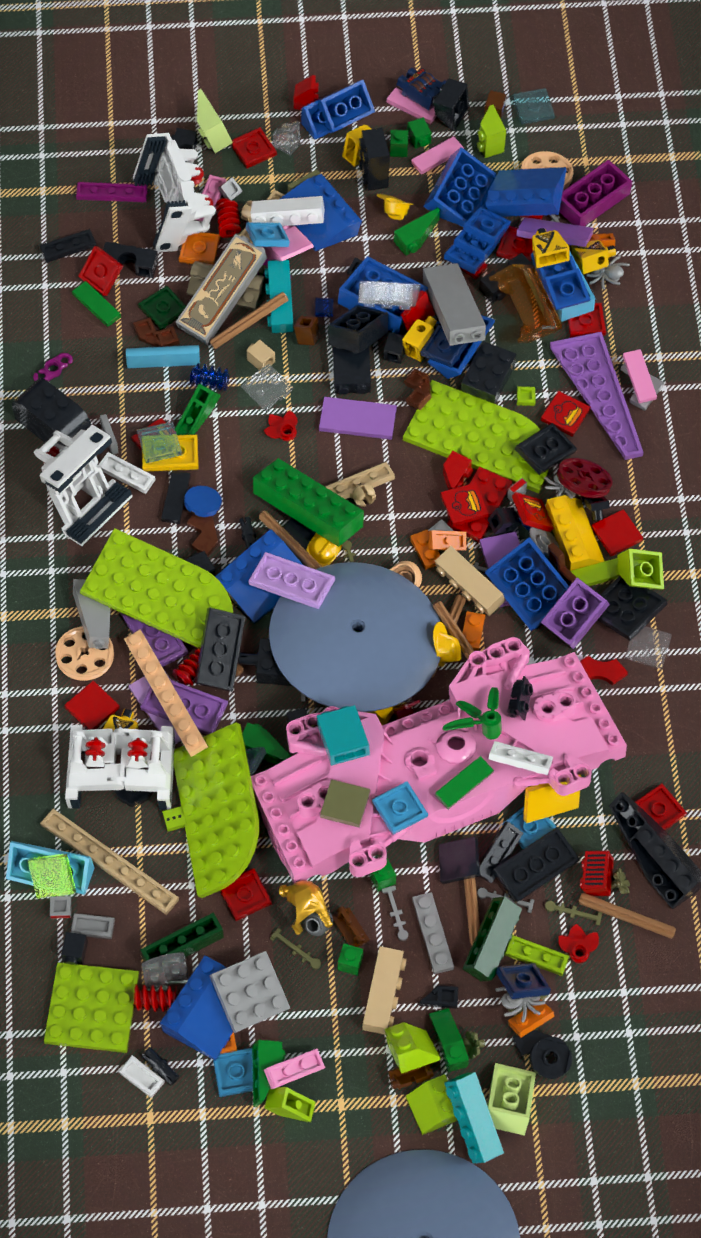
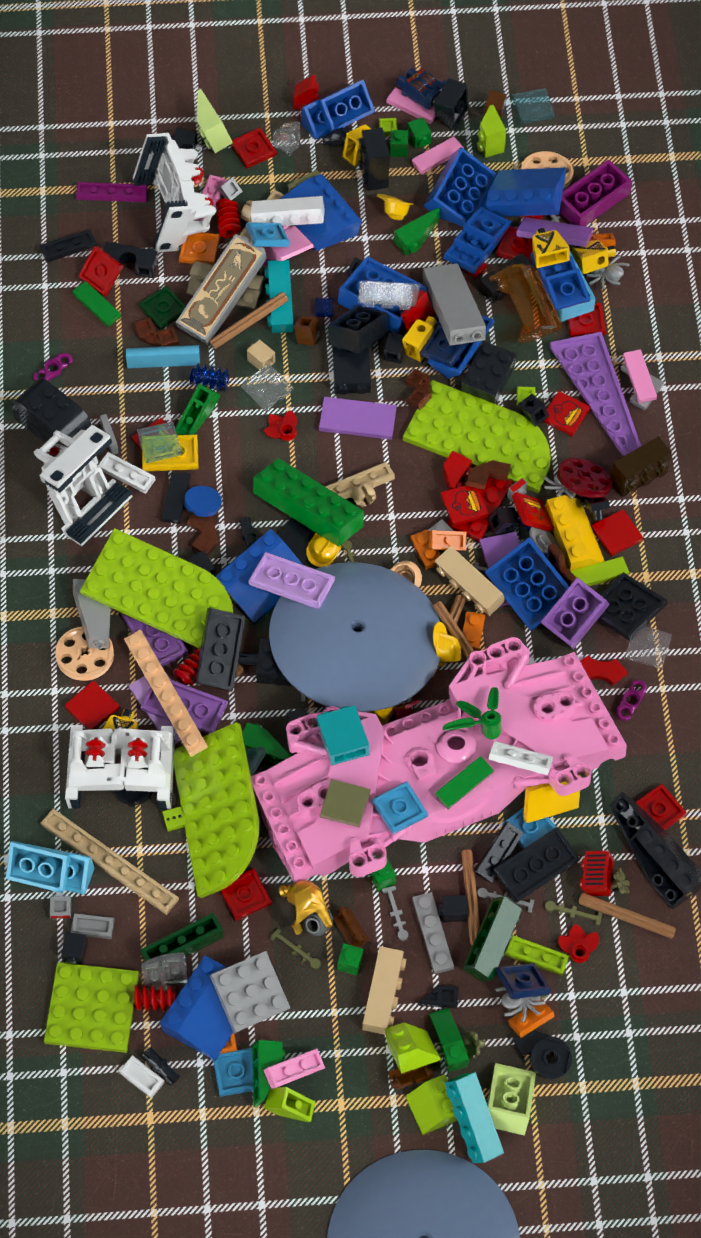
clear neon green tile [27,854,76,899] -> none
medium nougat axle [259,511,322,569] -> none
black tile [439,837,480,884] -> none
black hinge [507,676,533,721] -> none
black tile [515,423,577,475] -> none
lime slope [617,549,664,590] -> none
none -> black animal [322,127,351,146]
none -> lime tile [379,118,397,136]
none -> black brick [438,895,468,923]
none -> copper tile [466,460,511,490]
none -> black brick [518,394,549,427]
none -> dark brown brick [611,436,672,497]
none -> magenta piece [616,680,647,721]

